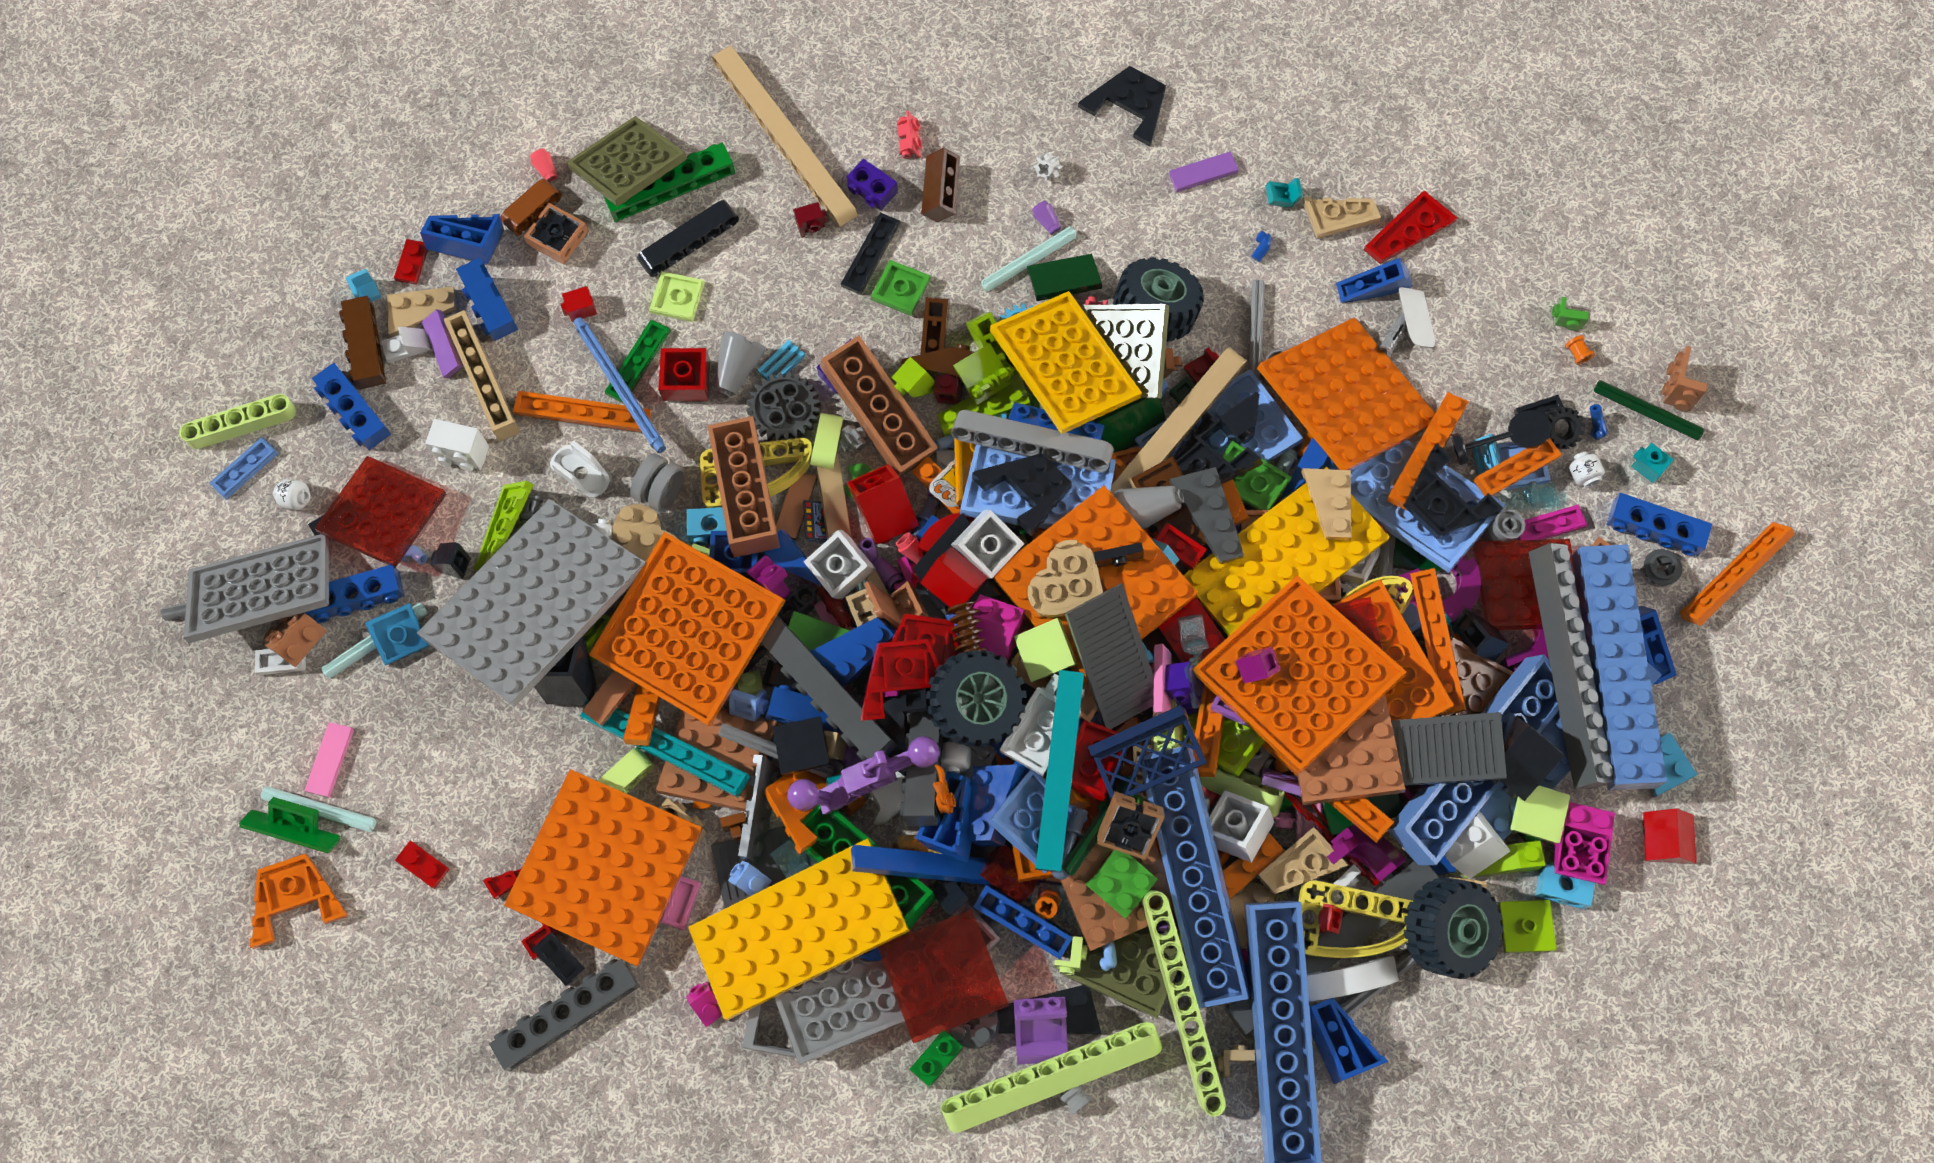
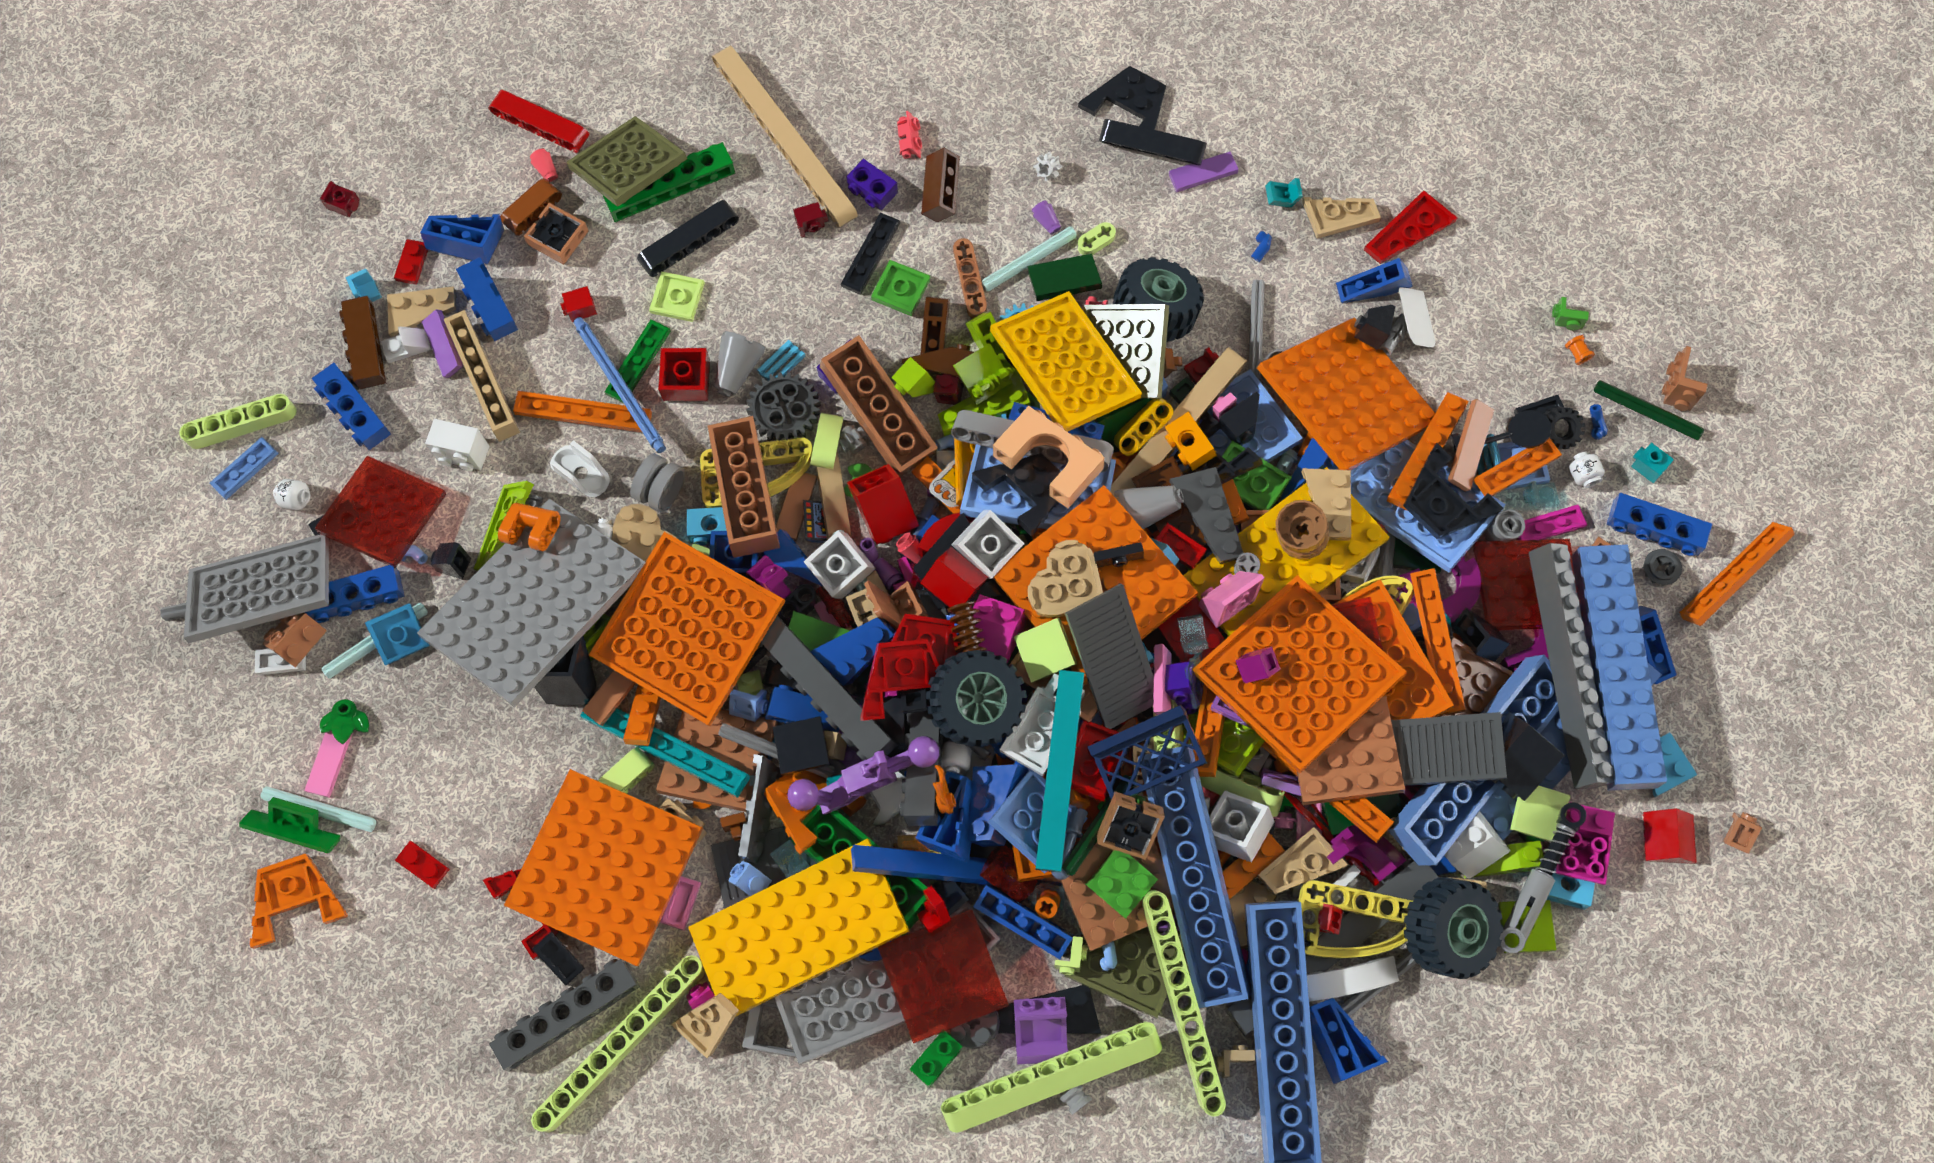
none -> dark red brick [320,181,360,217]
none -> green plate [320,699,369,744]
none -> red beam [488,90,590,153]
none -> orange connector [498,503,560,551]
none -> yellowish green beam [531,955,705,1133]
none -> tan wing [671,993,739,1058]
none -> red bracket [917,886,951,932]
none -> nougat beam [953,238,987,318]
none -> light nougat arch [993,406,1104,509]
none -> yellowish green beam [1078,222,1116,255]
none -> black beam [1099,119,1207,165]
none -> yellow beam [1114,398,1173,455]
none -> light orange brick [1165,411,1216,471]
none -> bright pink slope [1199,571,1264,628]
none -> bright pink plate [1213,392,1237,422]
none -> light grey wheel [1234,553,1260,574]
none -> medium nougat wheel [1276,500,1329,560]
none -> black slope [1354,304,1396,350]
none -> tile [1448,399,1494,492]
none -> piece [1500,802,1587,953]
none -> nougat bracket [1723,812,1762,854]

